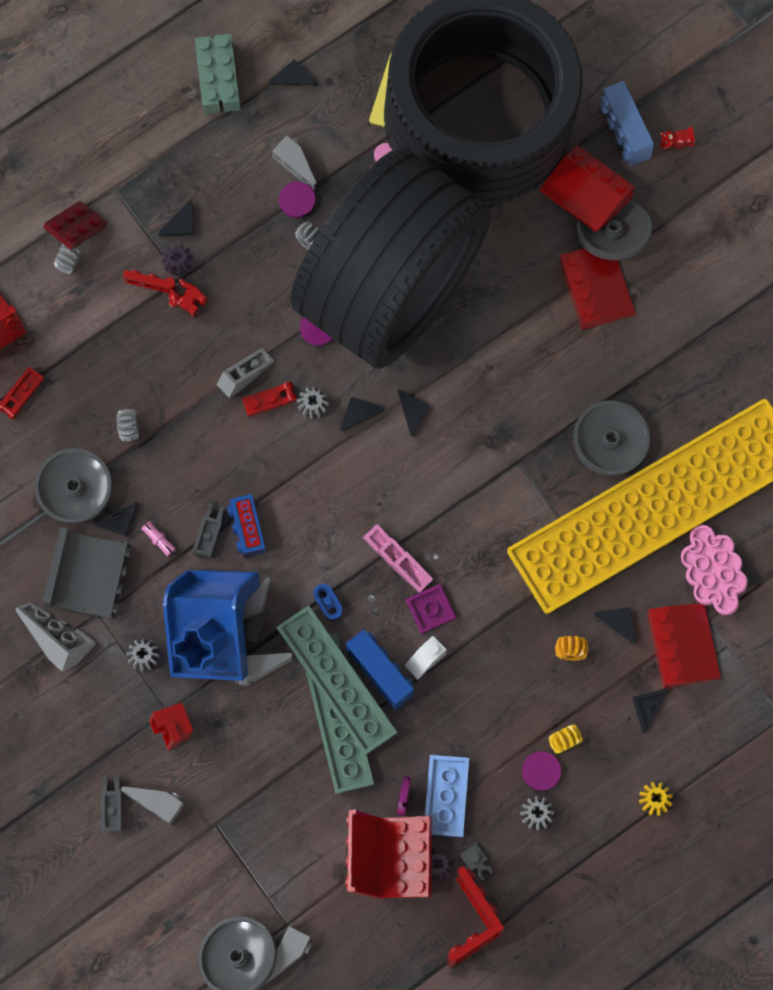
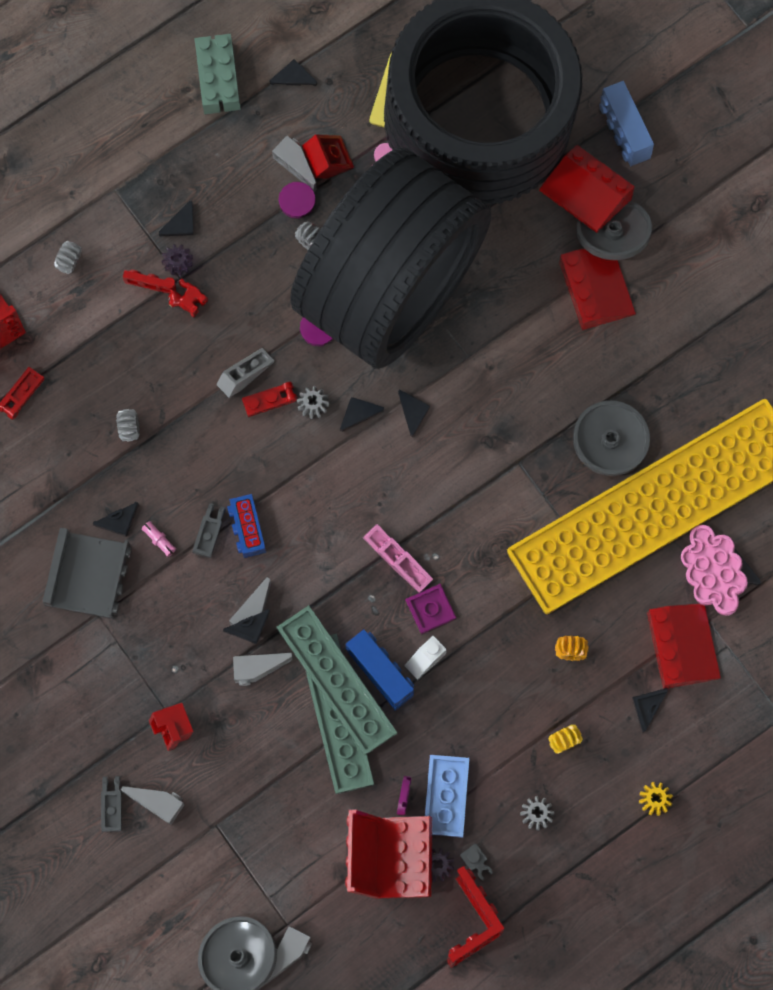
light grey wedge [16,602,95,671] -> none
dark grey dish [35,448,112,524] -> none
dark red plate [43,201,108,250] -> none
light grey gear [126,638,160,672] -> none
blue piece [163,570,260,681] -> none
blue plate [313,584,343,621] -> none
magenta tile [522,751,561,791] -> none
black tile [594,607,636,644] -> none
red animal [660,126,695,149] -> none
none -> red slope [302,134,354,178]

